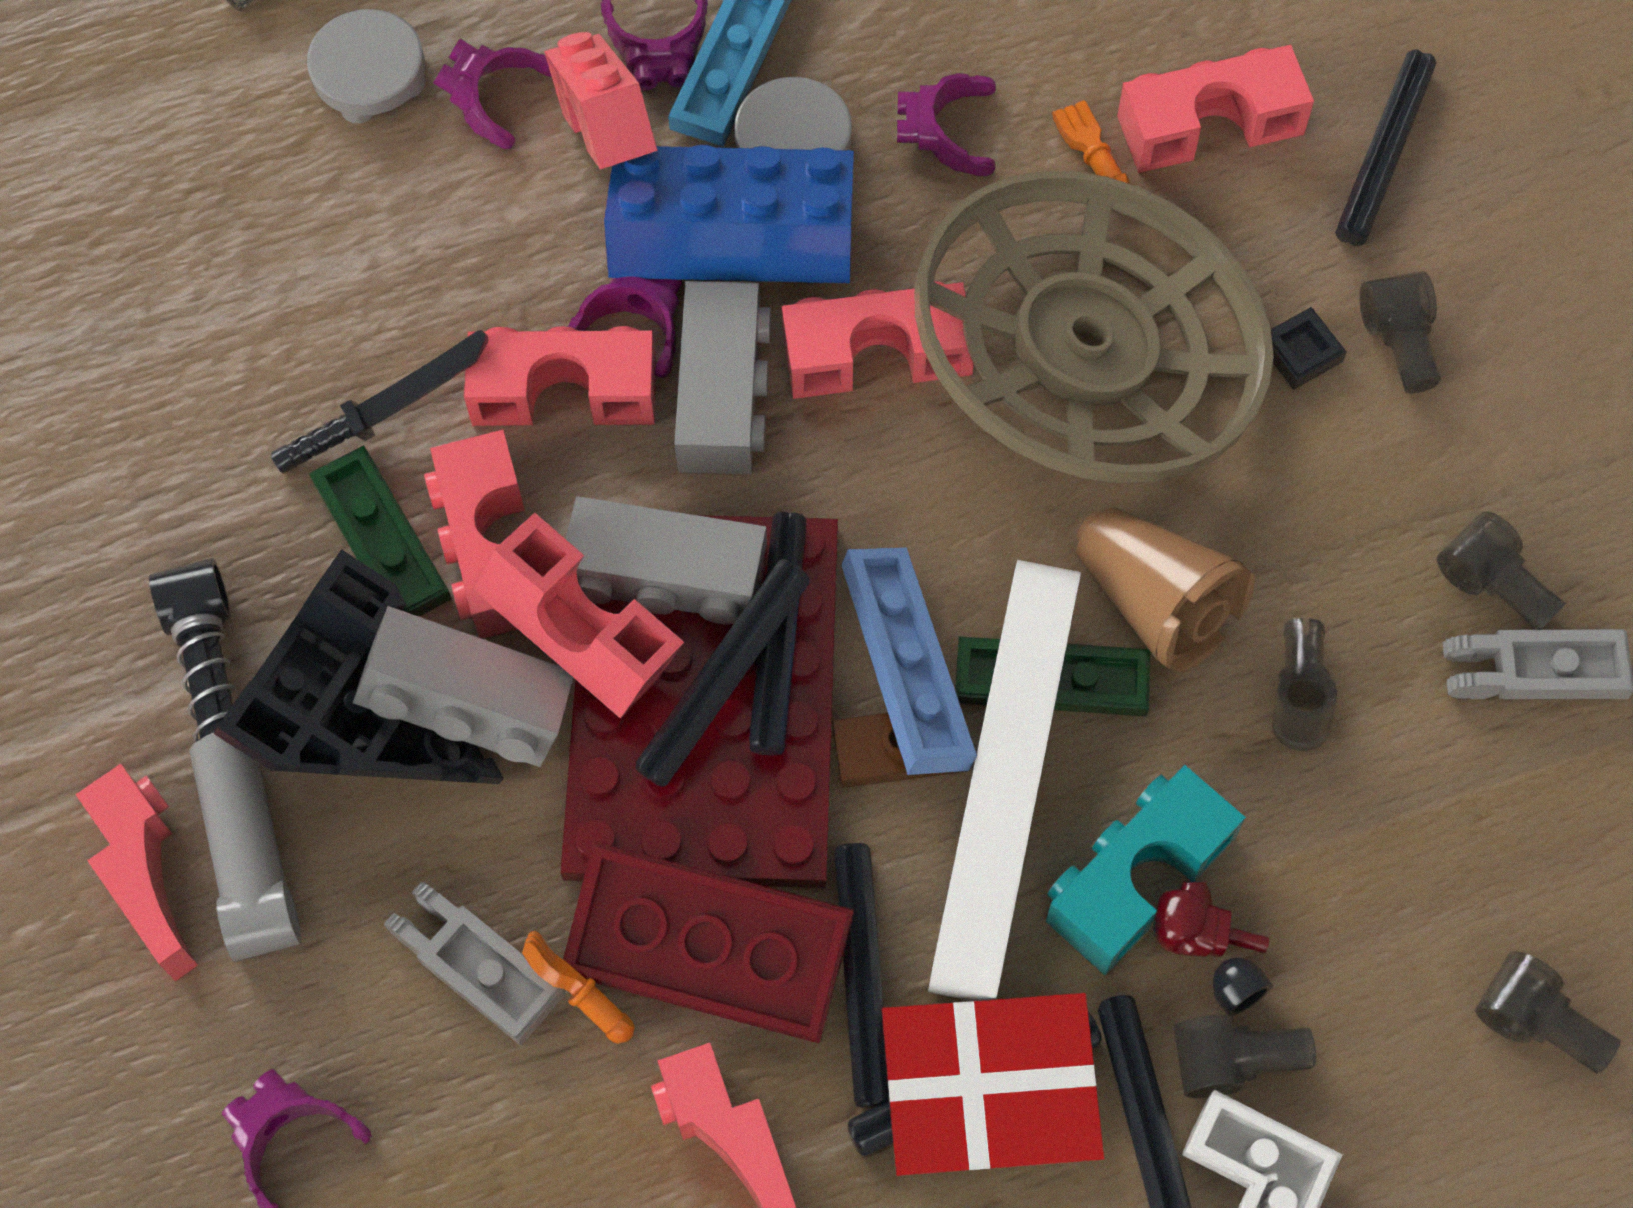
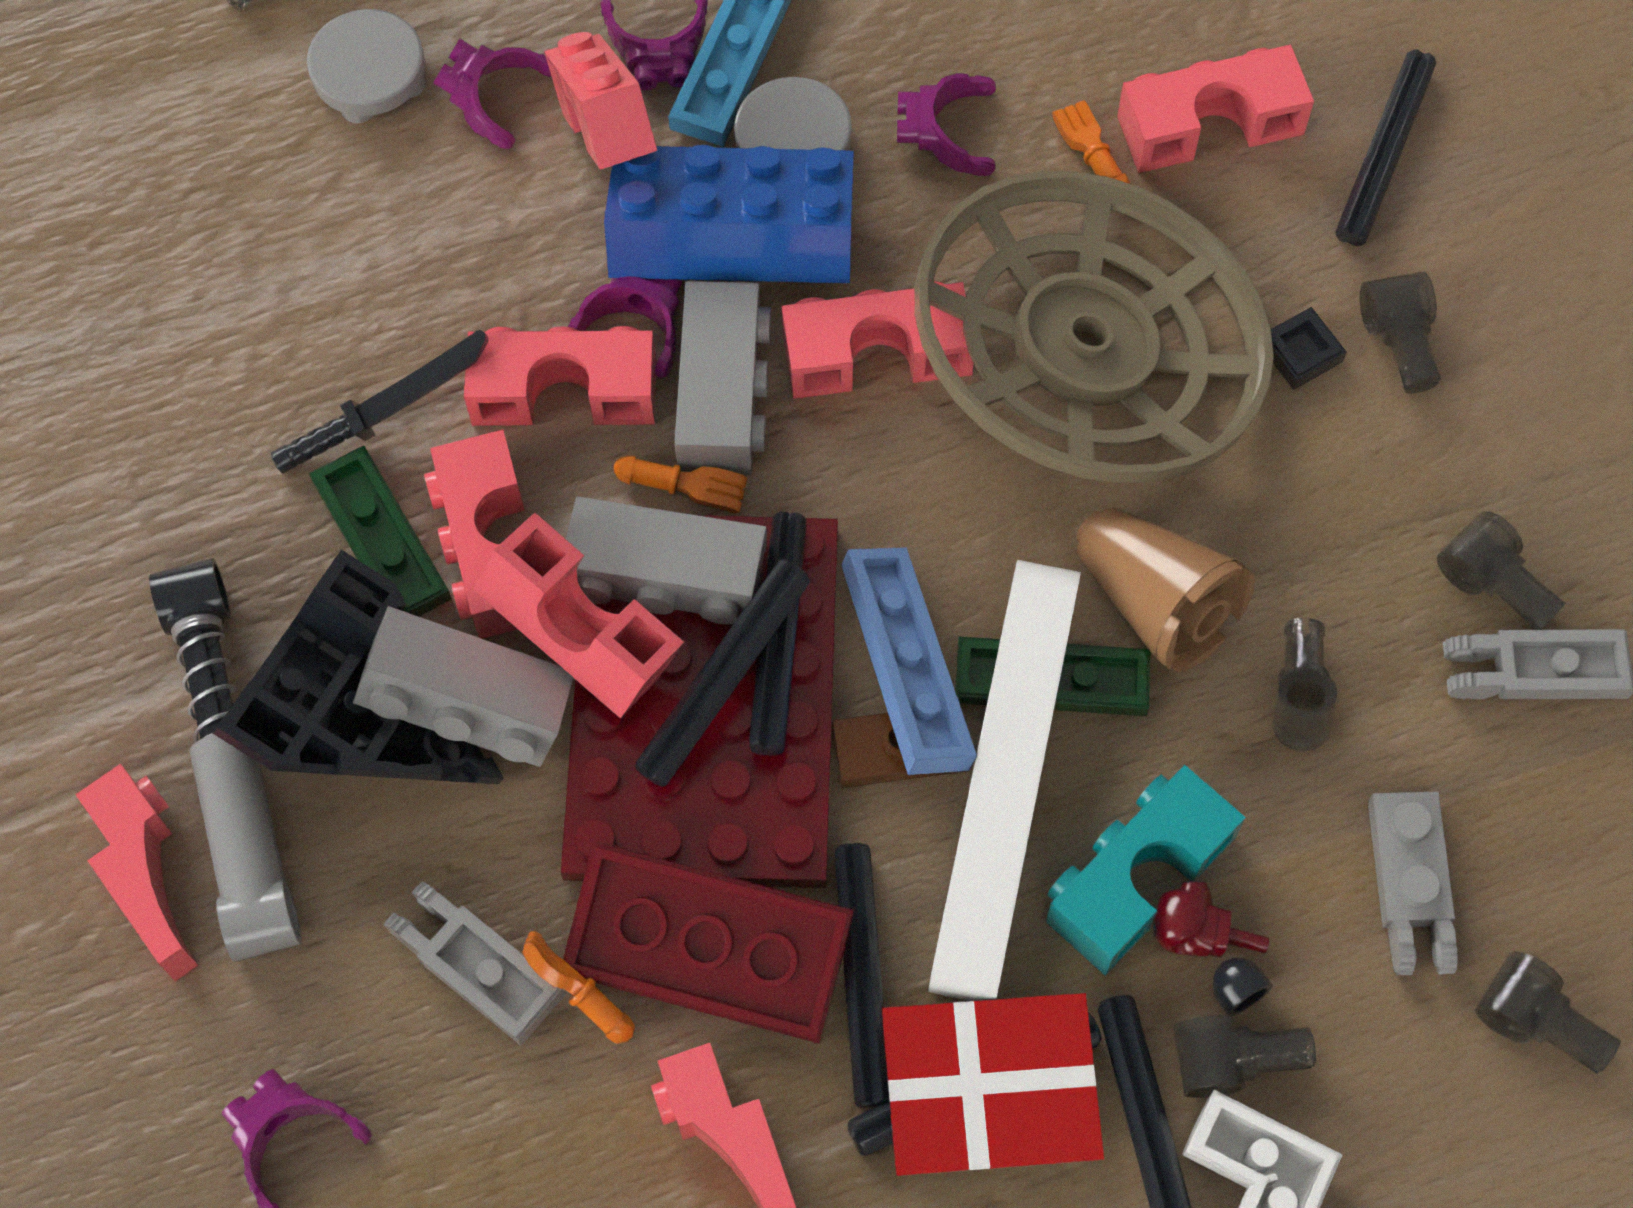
none -> orange piece [614,455,747,513]
none -> light grey hinge [1368,792,1458,975]

